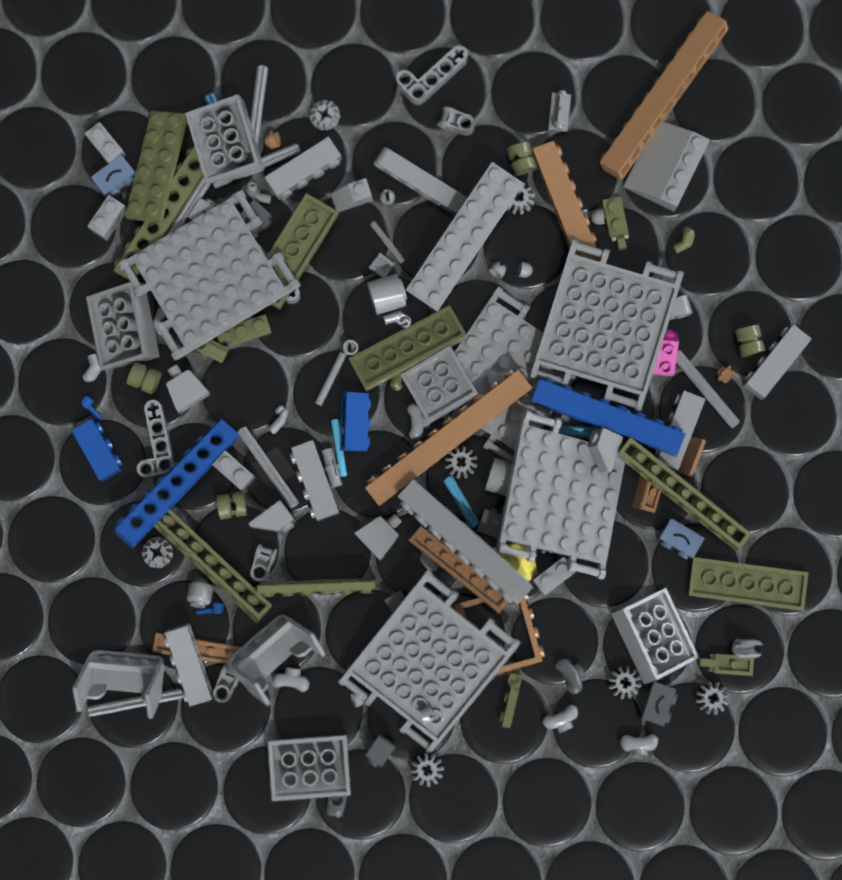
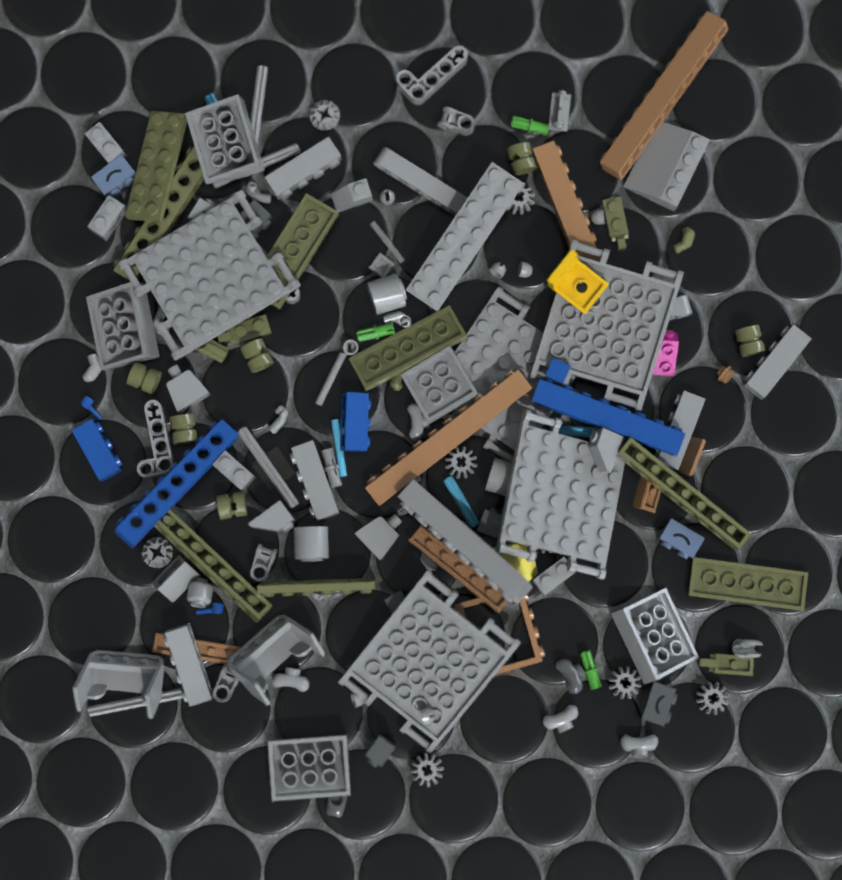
light grey axle [164,176,210,237] -> none
medium nougat plate [265,131,280,150] -> none
olive hinge [500,673,522,728] -> none
light grey axle [676,350,740,428] -> none
none -> light grey brick [152,555,200,603]
none -> olive wheel [169,414,198,445]
none -> olive wheel [240,338,274,373]
none -> light grey piece [294,526,329,562]
none -> bright green axle [357,322,395,342]
none -> bright green axle [511,116,549,136]
none -> blue tile [545,358,571,384]
none -> yellow bracket [547,250,609,315]
none -> bright green axle [580,650,602,690]

